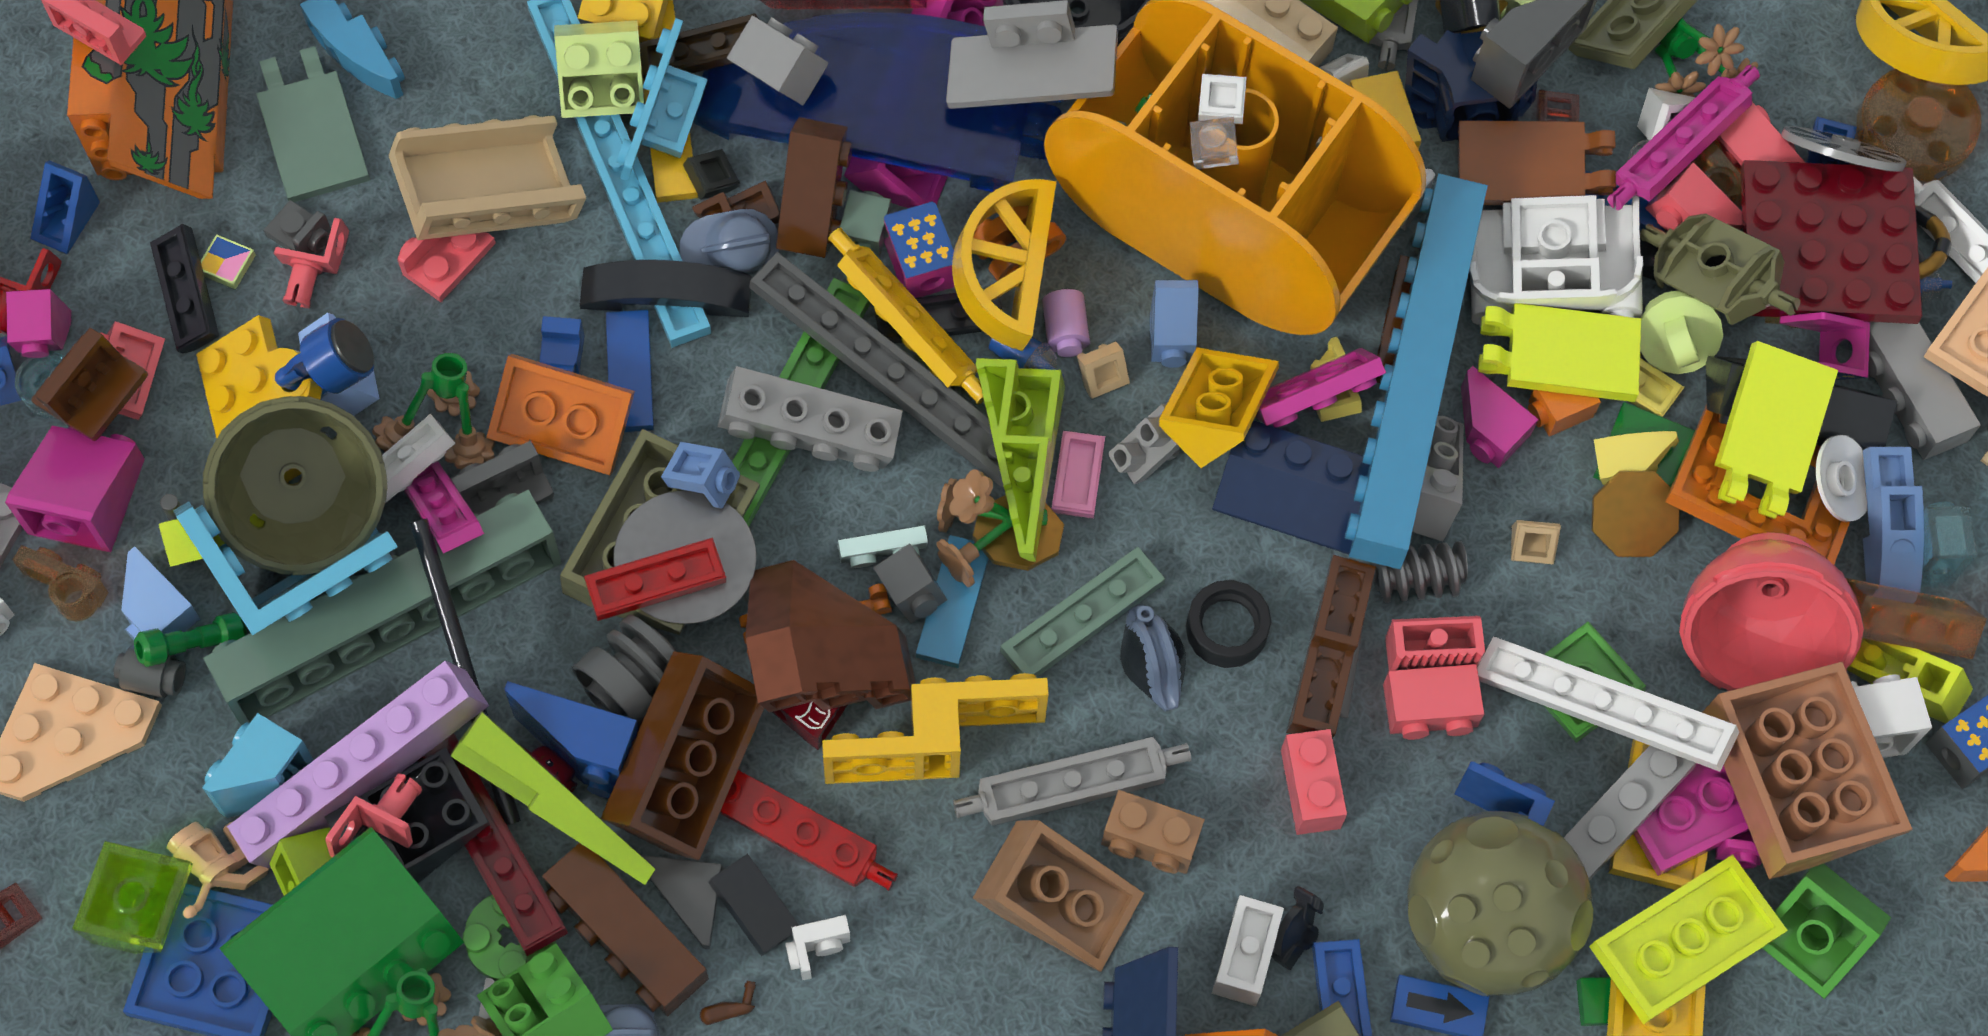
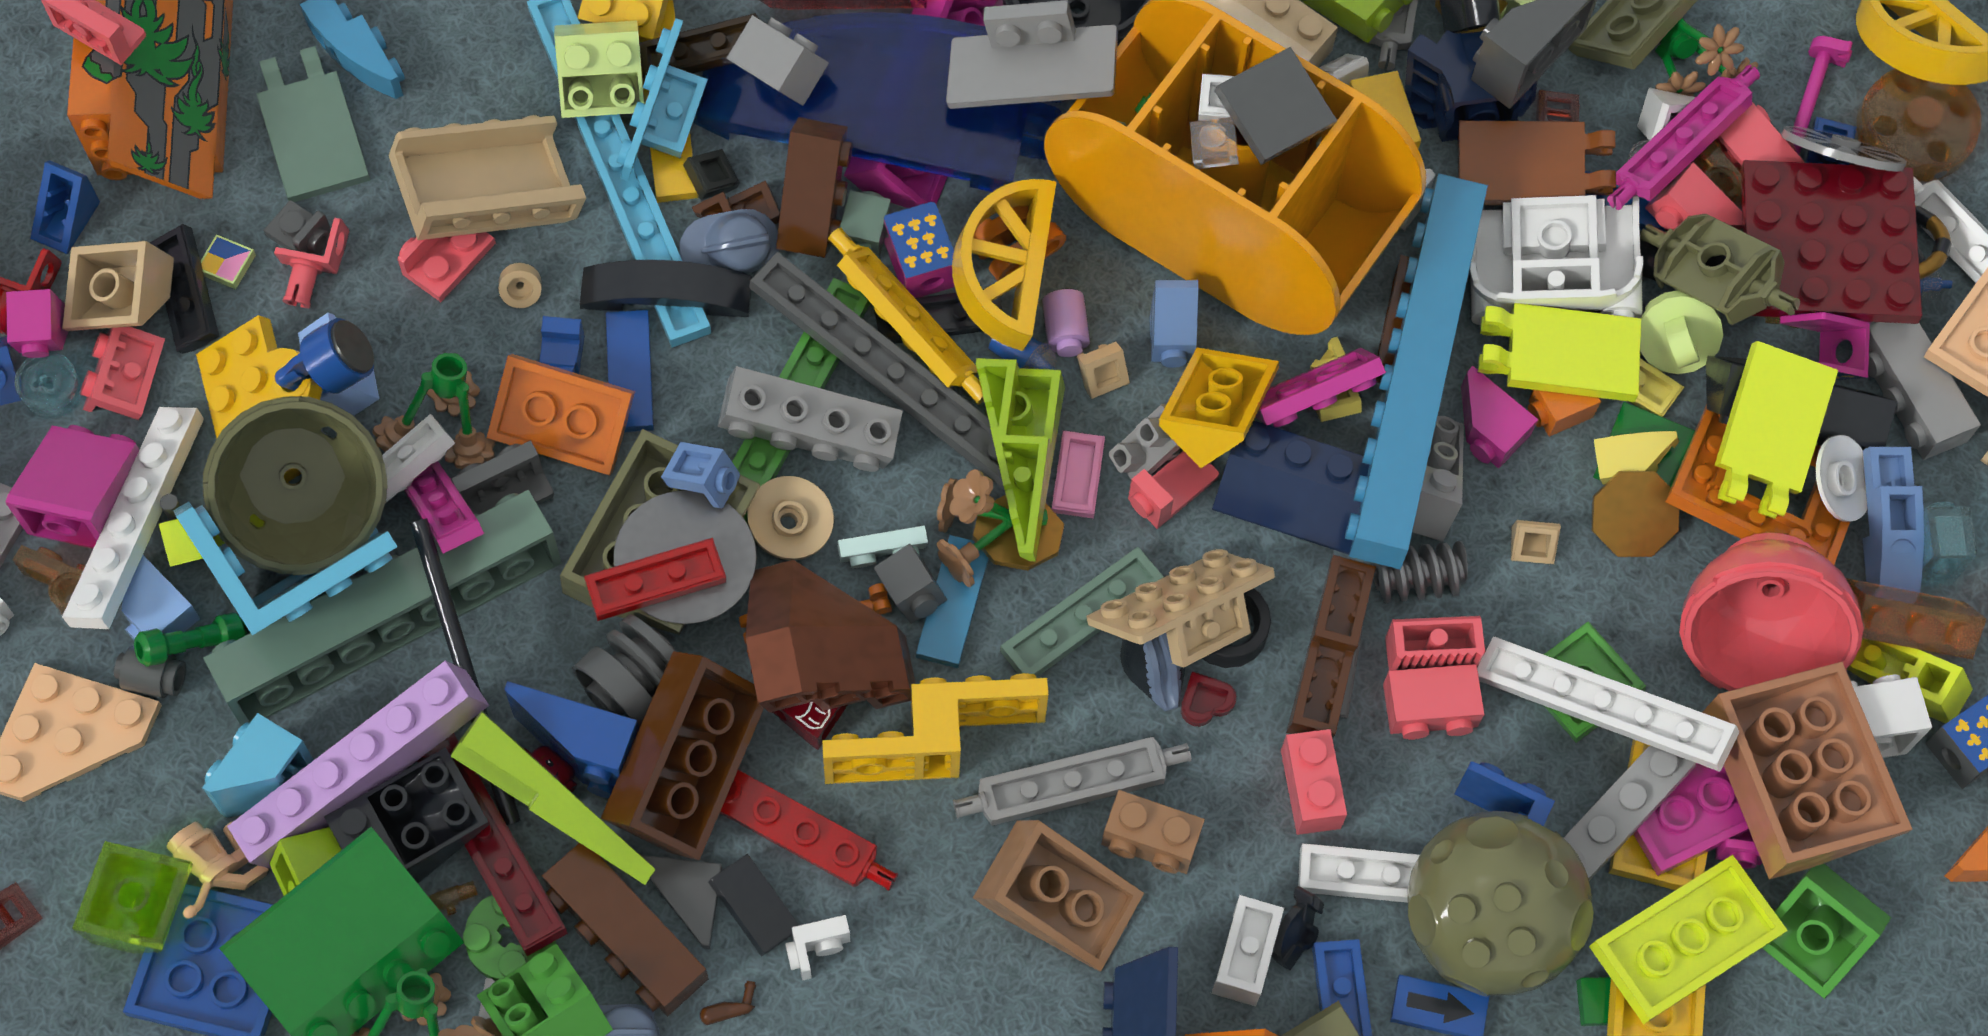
reddish brown bracket [31,328,148,441] -> none
coral bracket [325,773,422,857] -> none
none -> tan slope [62,241,174,331]
none -> white plate [62,407,204,629]
none -> clear orange helmet [428,880,478,915]
none -> tan tile [499,263,542,308]
none -> tan dish [747,476,834,560]
none -> tan bracket [1086,549,1275,668]
none -> coral bracket [1128,451,1219,529]
none -> dark red tile [1181,671,1237,727]
none -> dark grey tile [1214,47,1338,165]
none -> white plate [1298,843,1420,903]
none -> dark pink piece [1794,36,1853,155]

